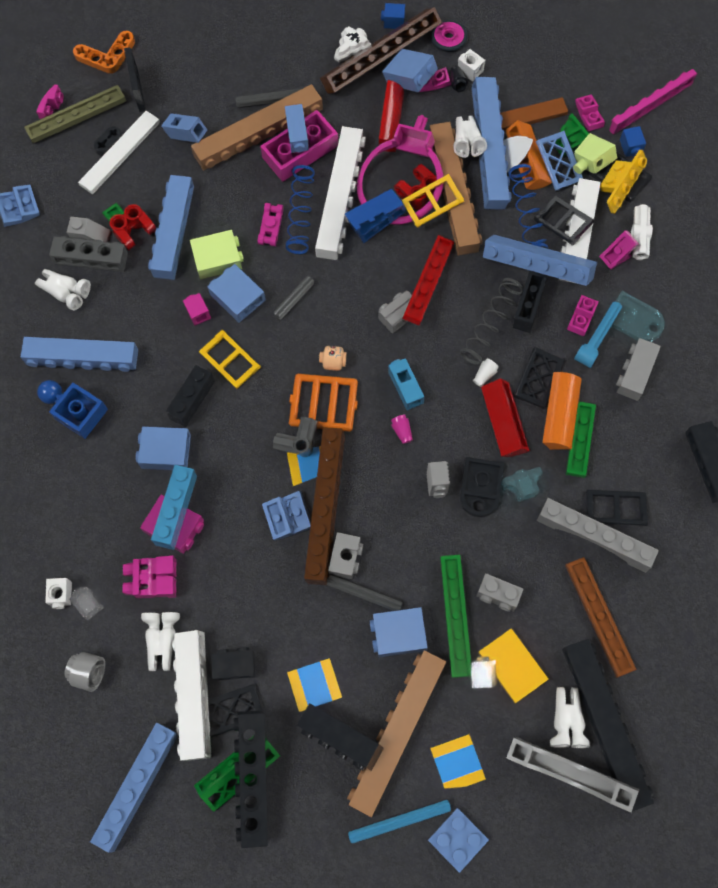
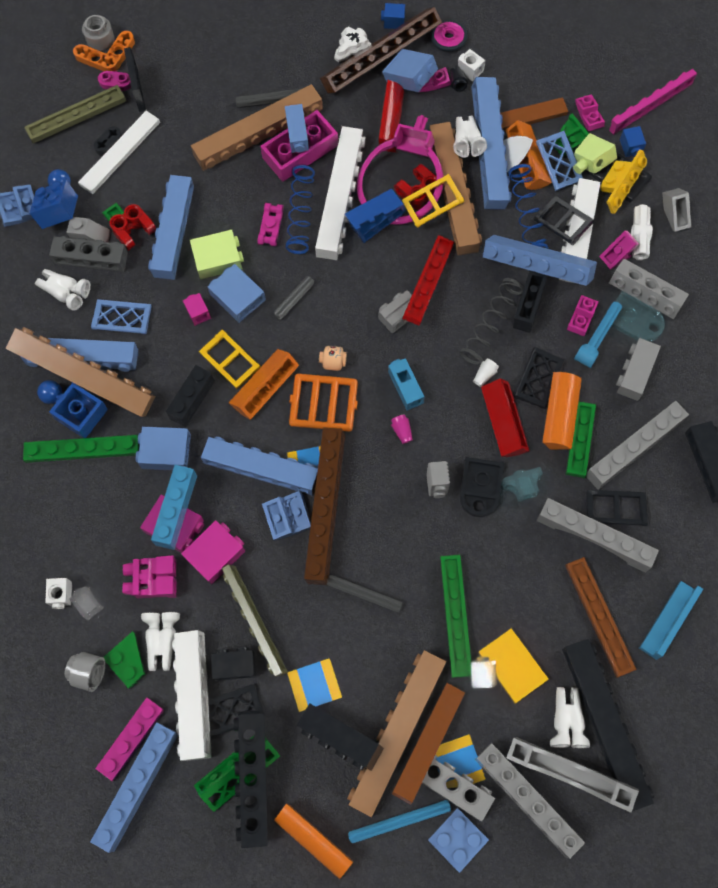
dark pink slope [36,85,64,119] -> none
medium blue brick [161,114,207,143] -> none
dark grey piece [273,417,318,457] -> none
light grey brick [328,532,363,579] -> none
medium blue brick [370,607,427,657] -> none
light grey brick [476,573,523,612] -> none
none -> medium nougat brick [5,327,156,417]
none -> green plate [23,435,139,463]
none -> blue brick [29,169,78,229]
none -> light grey piece [82,15,115,51]
none -> medium blue window [91,299,152,334]
none -> dark pink plate [95,697,164,781]
none -> dark pink plate [98,71,131,91]
none -> green wing [103,631,145,689]
none -> dark pink brick [181,520,245,585]
none -> medium blue brick [201,437,318,495]
none -> olive plate [222,564,288,676]
none -> orange brick [229,349,299,420]
none -> orange brick [274,804,353,879]
none -> dark orange tile [392,683,465,805]
none -> light grey brick [422,755,495,822]
none -> light grey brick [475,743,585,859]
none -> light grey brick [586,401,689,490]
none -> light grey brick [609,259,689,319]
none -> dark azure fence [639,581,703,660]
none -> light grey slope [662,188,691,232]

